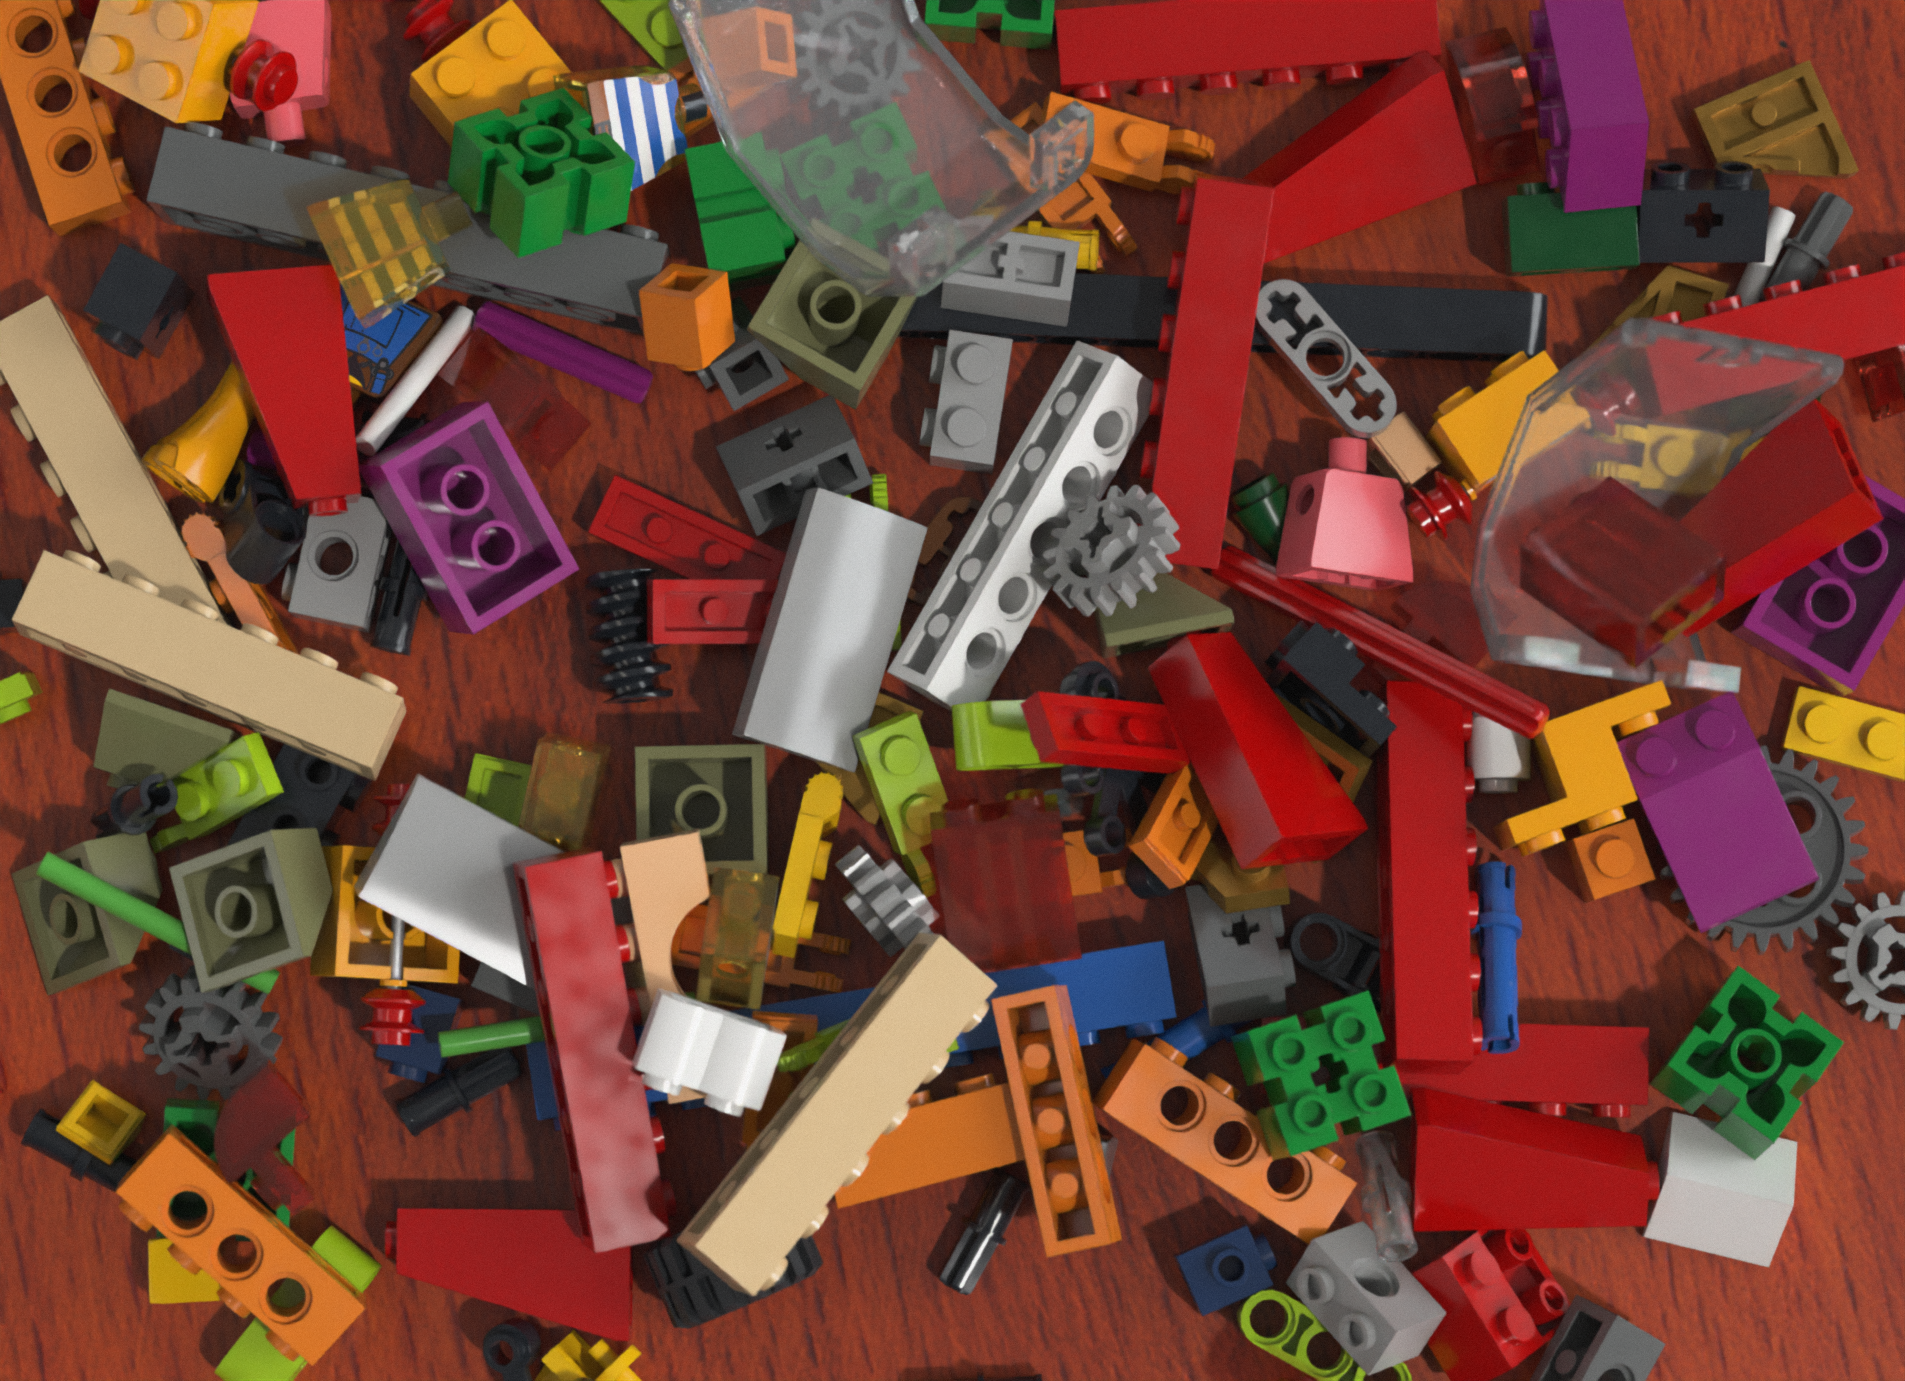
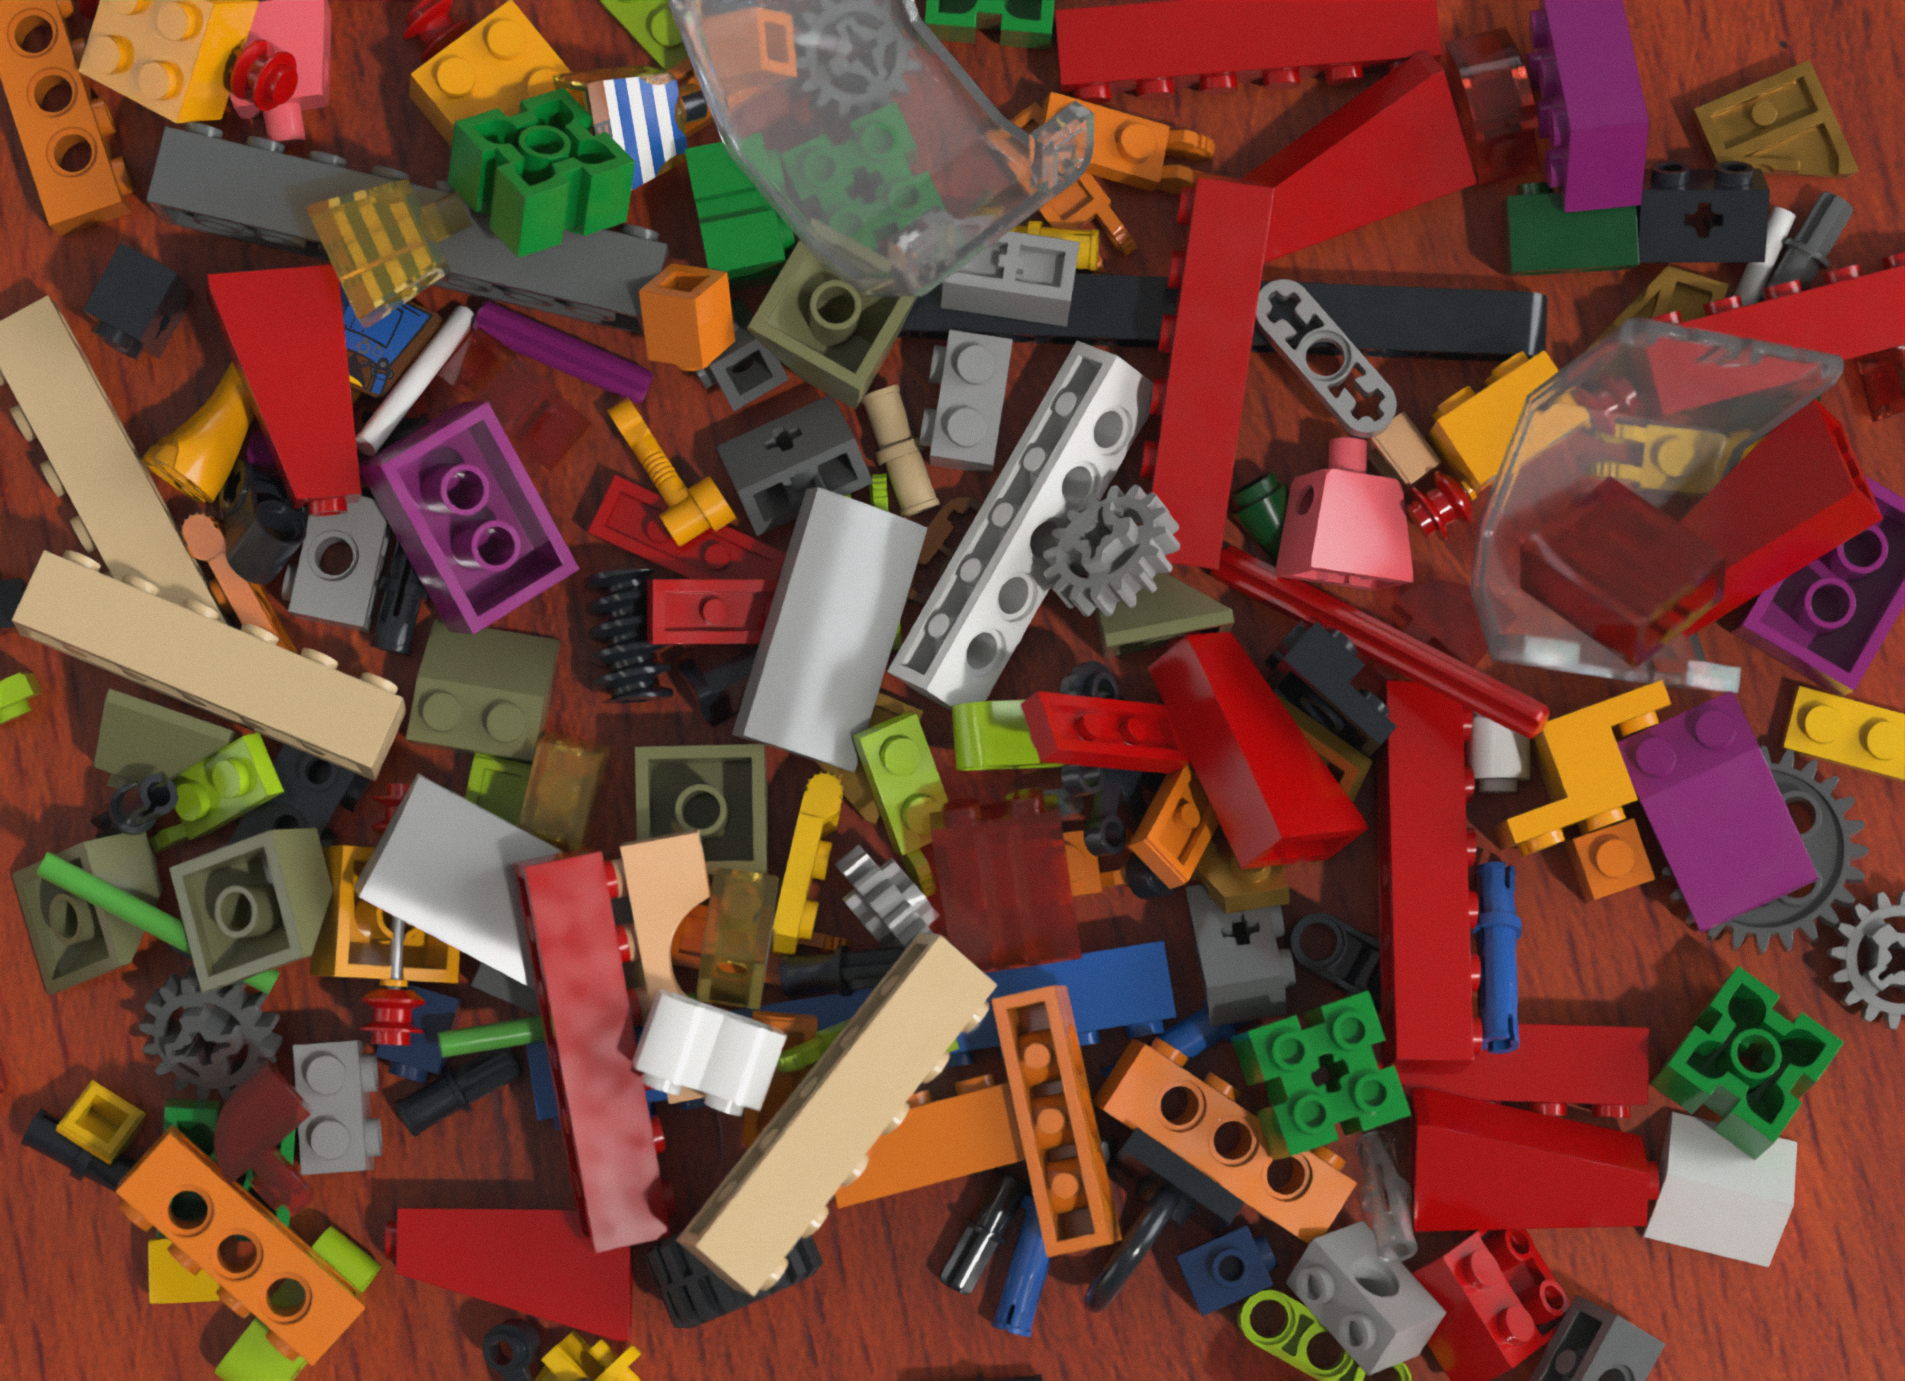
none -> light grey brick [293,1040,383,1175]
none -> olive slope [406,619,561,765]
none -> light orange brick [607,397,737,548]
none -> black tile [673,644,759,727]
none -> black axle [780,945,905,997]
none -> tan pin [861,385,940,518]
none -> blue pin [991,1188,1052,1337]
none -> black tile [1083,1127,1245,1313]

